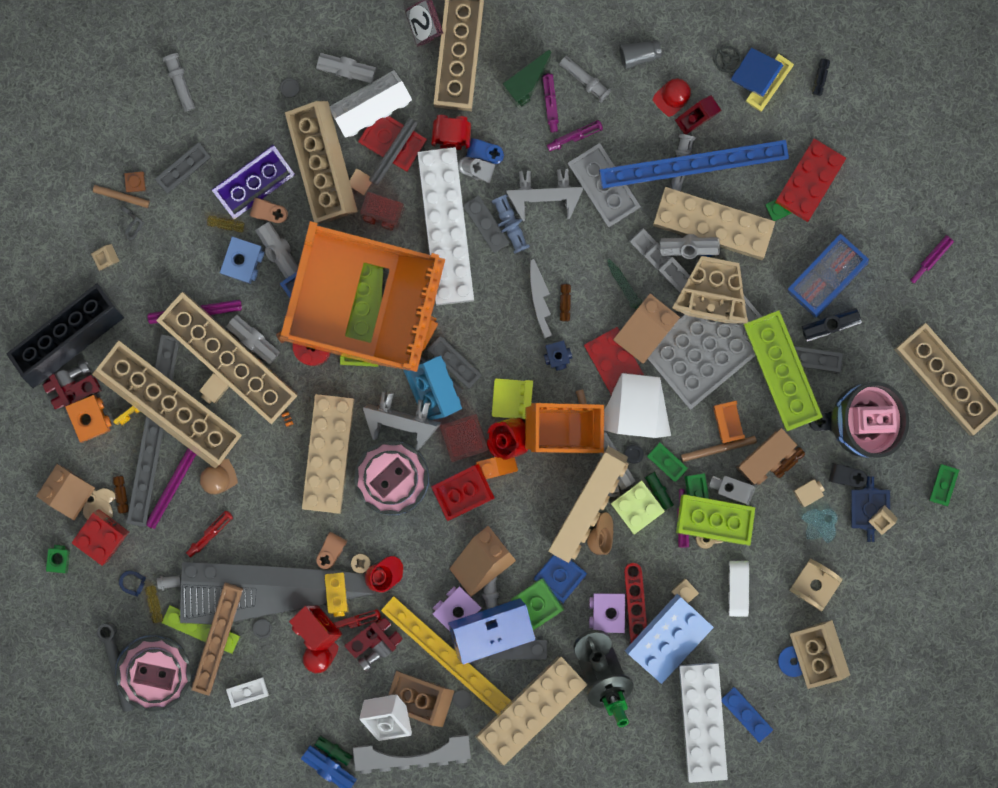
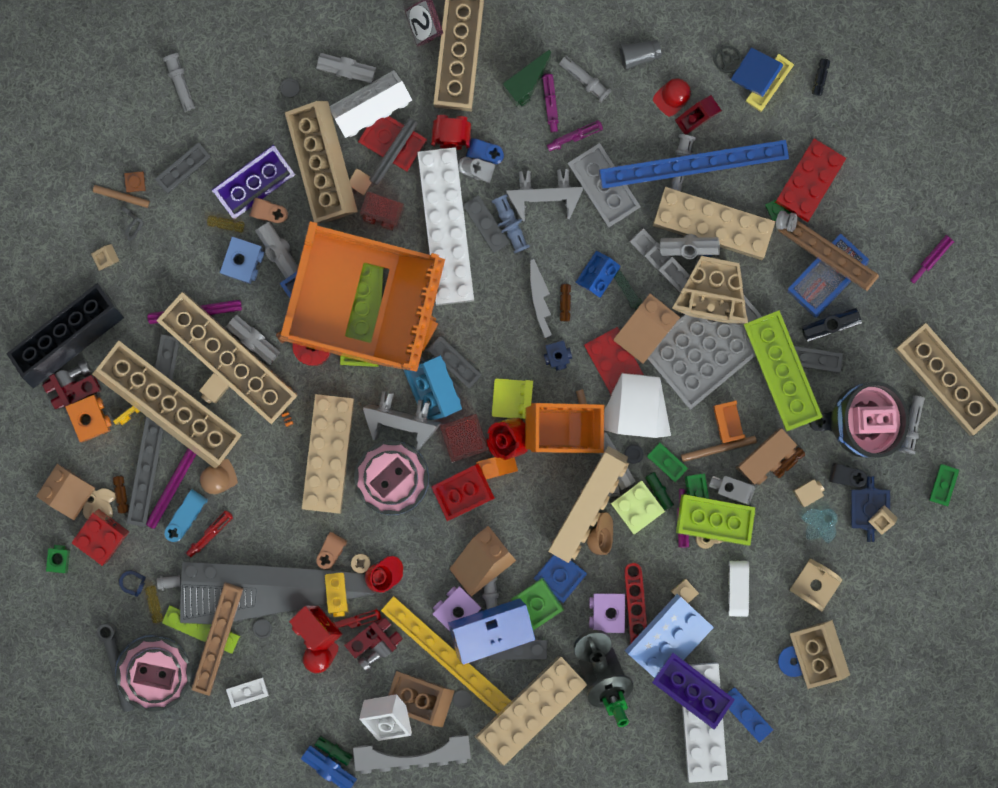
none -> dark azure piece [164,489,208,542]
none -> blue bracket [575,251,620,298]
none -> dark purple slope [652,653,735,730]
none -> light grey wheel [776,211,798,232]
none -> medium nougat tile [777,220,879,291]
none -> light grey pin [898,395,925,455]

